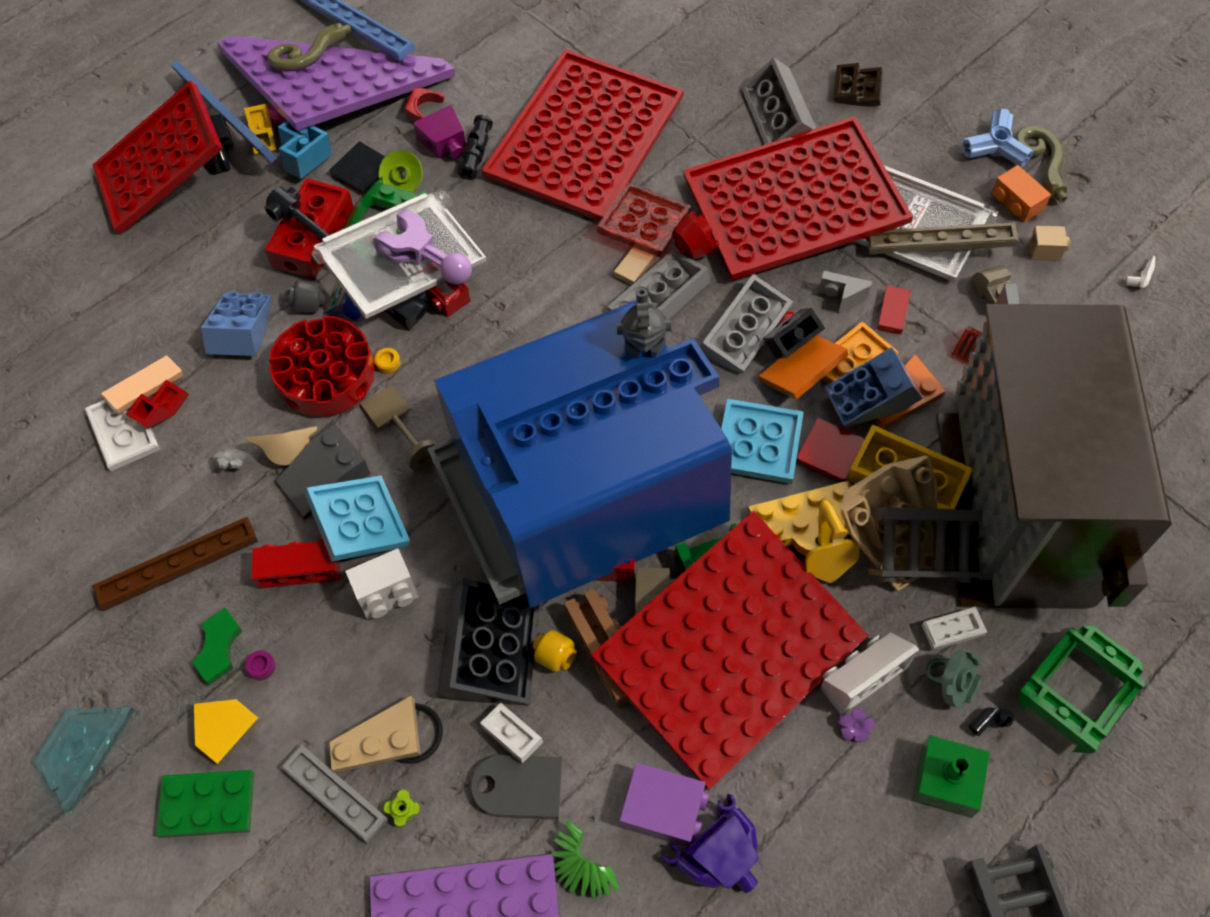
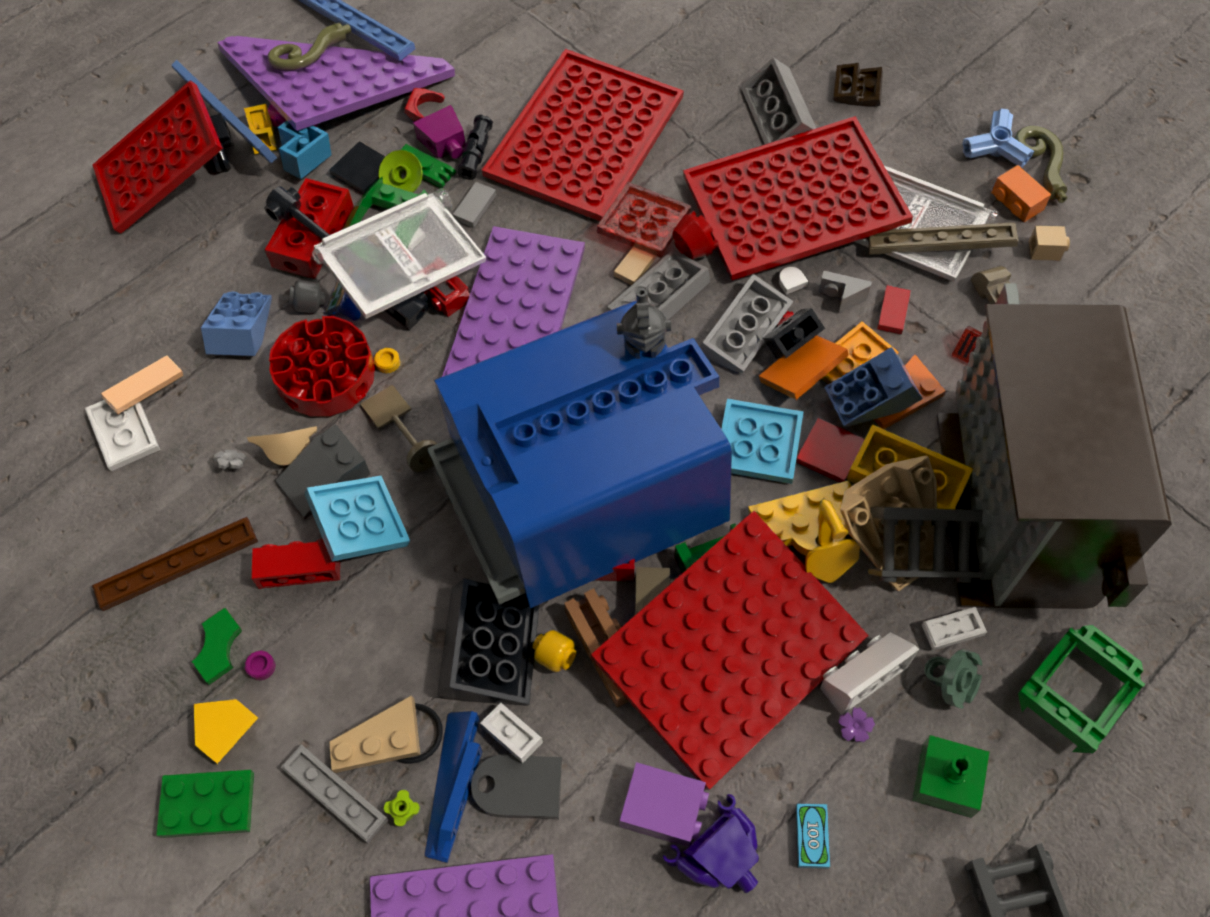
clear light blue wing [34,705,135,813] -> none
red slope [126,380,189,428] -> none
white brick [345,548,419,620] -> none
lavender piece [373,209,472,285] -> none
bright green hair [551,820,620,898] -> none
black arm [968,707,1014,736] -> none
white bar [1126,255,1155,288] -> none
none -> green hinge [401,144,456,188]
none -> blue wedge [425,711,482,863]
none -> medium lavender plate [442,226,585,377]
none -> light grey tile [453,182,497,228]
none -> white tile [779,267,808,295]
none -> medium azure tile [796,804,830,869]

